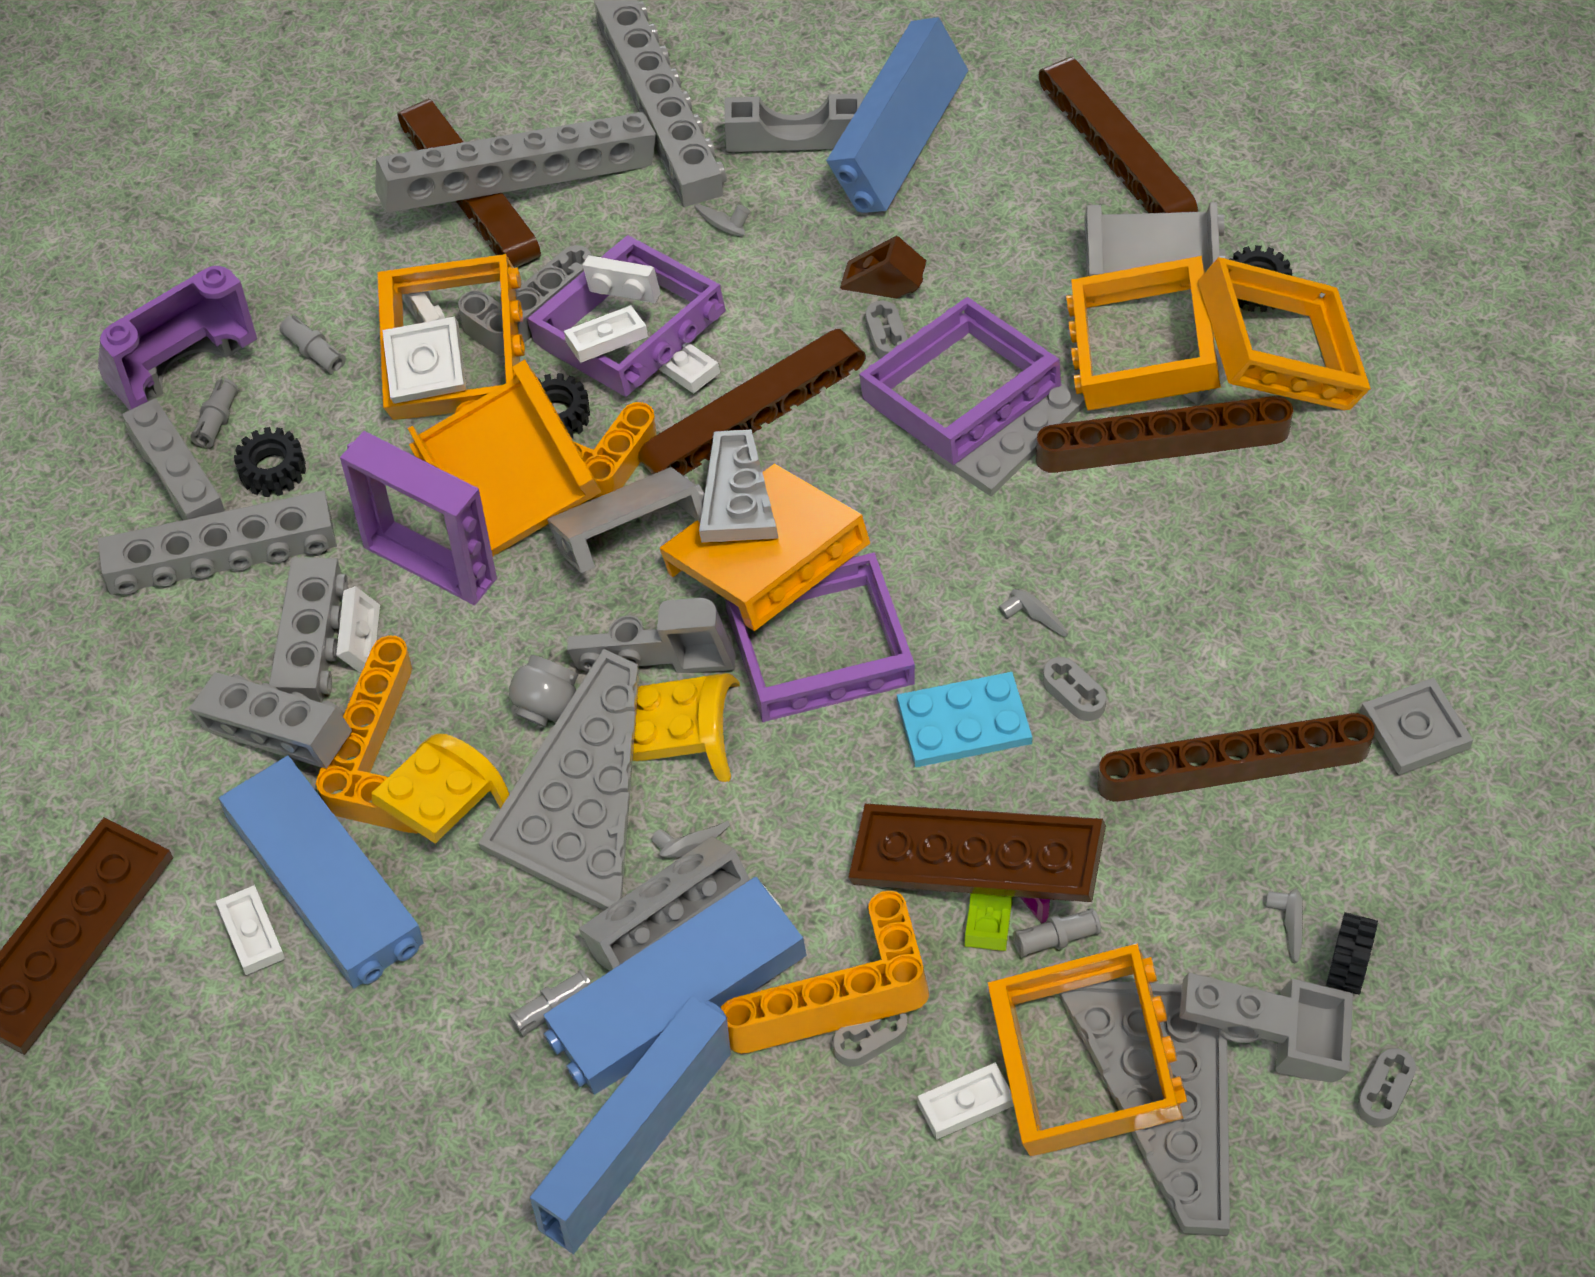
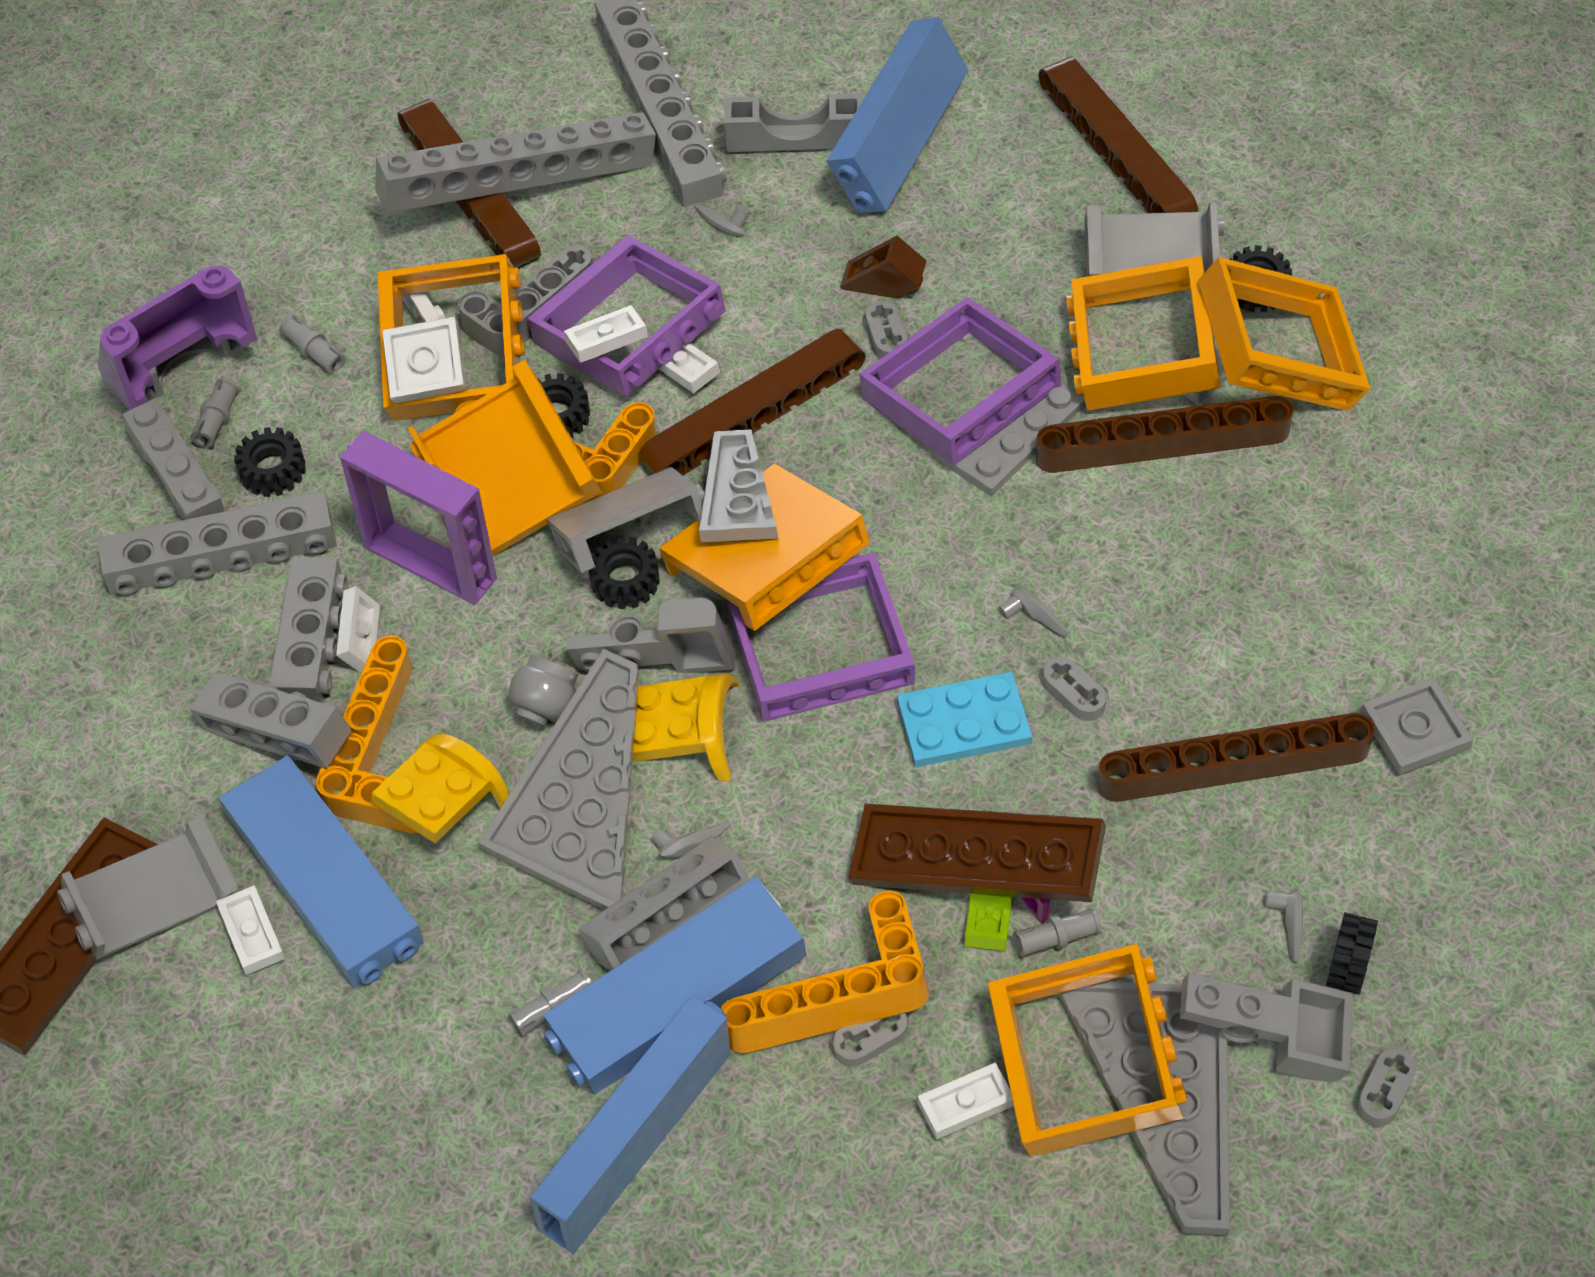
white plate [582,255,661,303] -> none
none -> light grey panel [57,816,238,960]
none -> black tyre [589,537,660,609]

